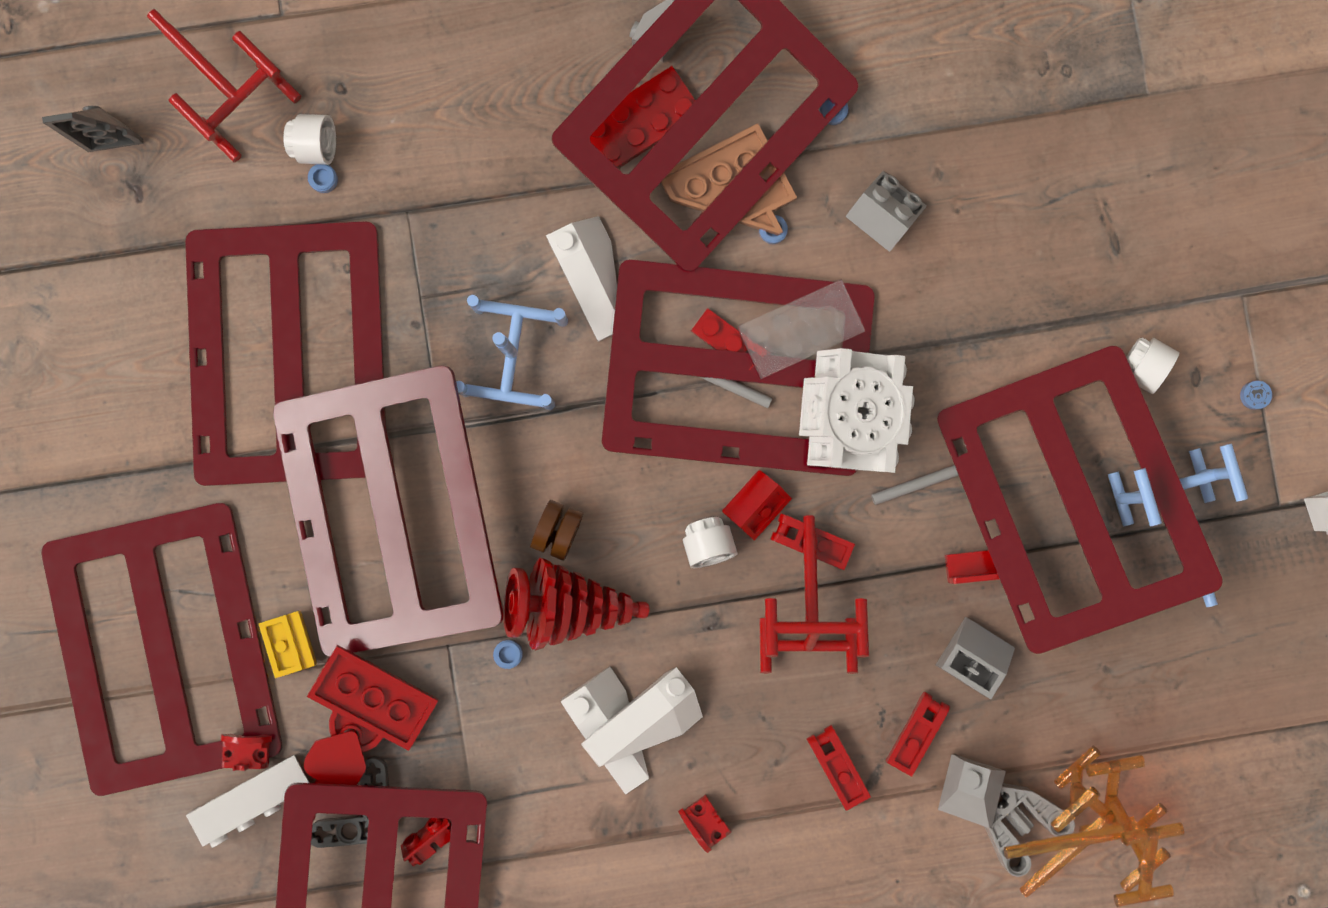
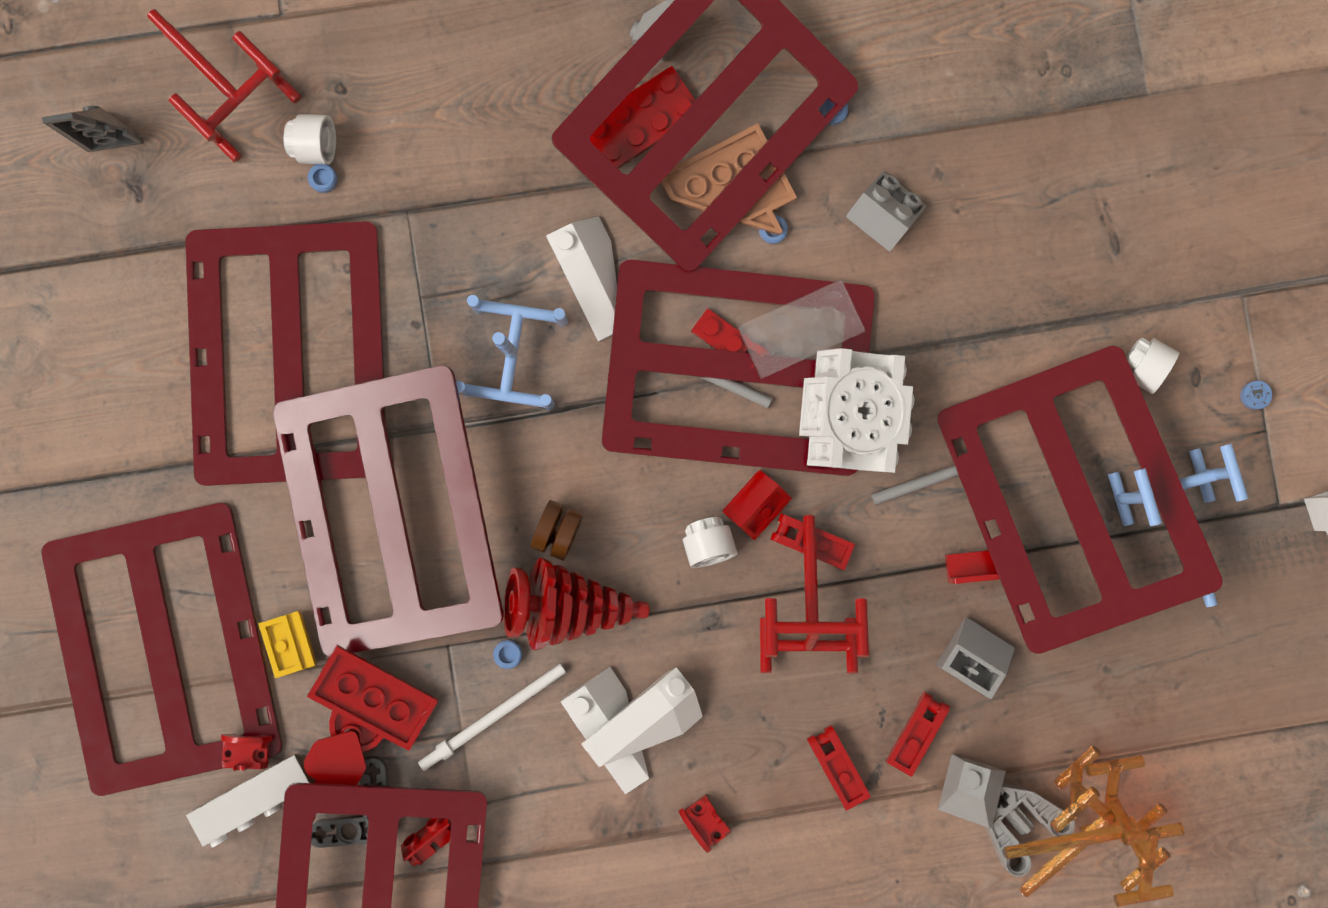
none -> white bar [418,663,567,771]

